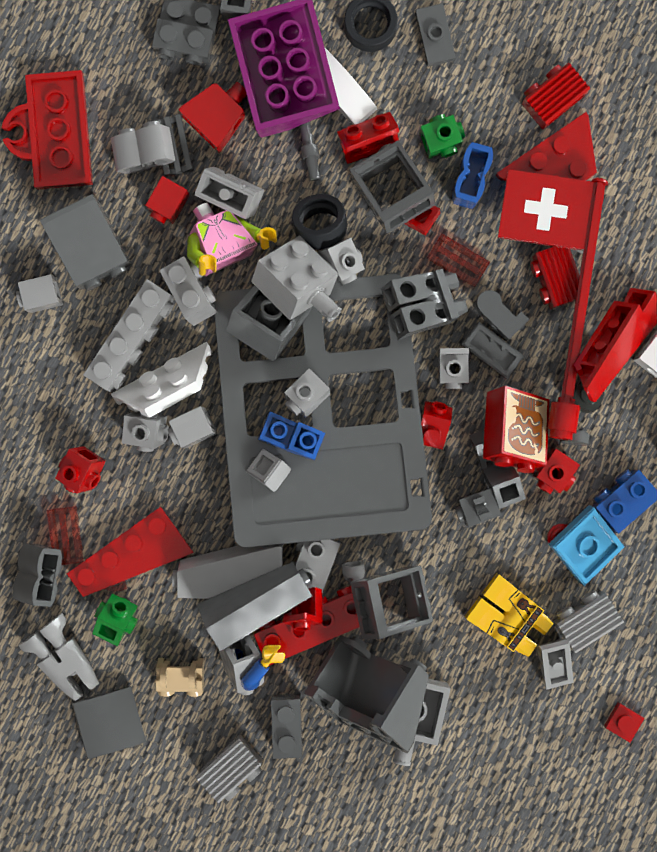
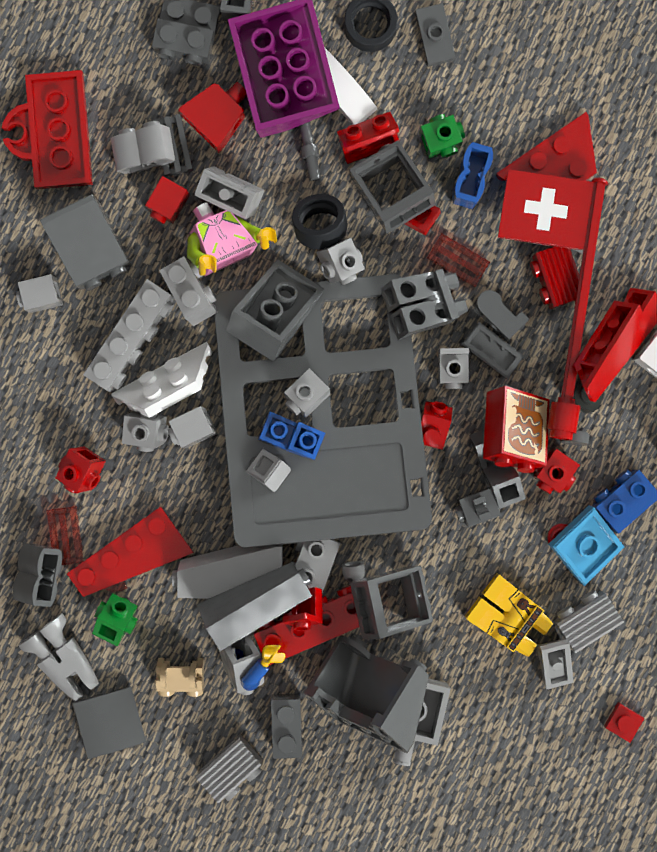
light grey brick [251,235,342,322] -> none
red brick [522,62,590,130] -> none

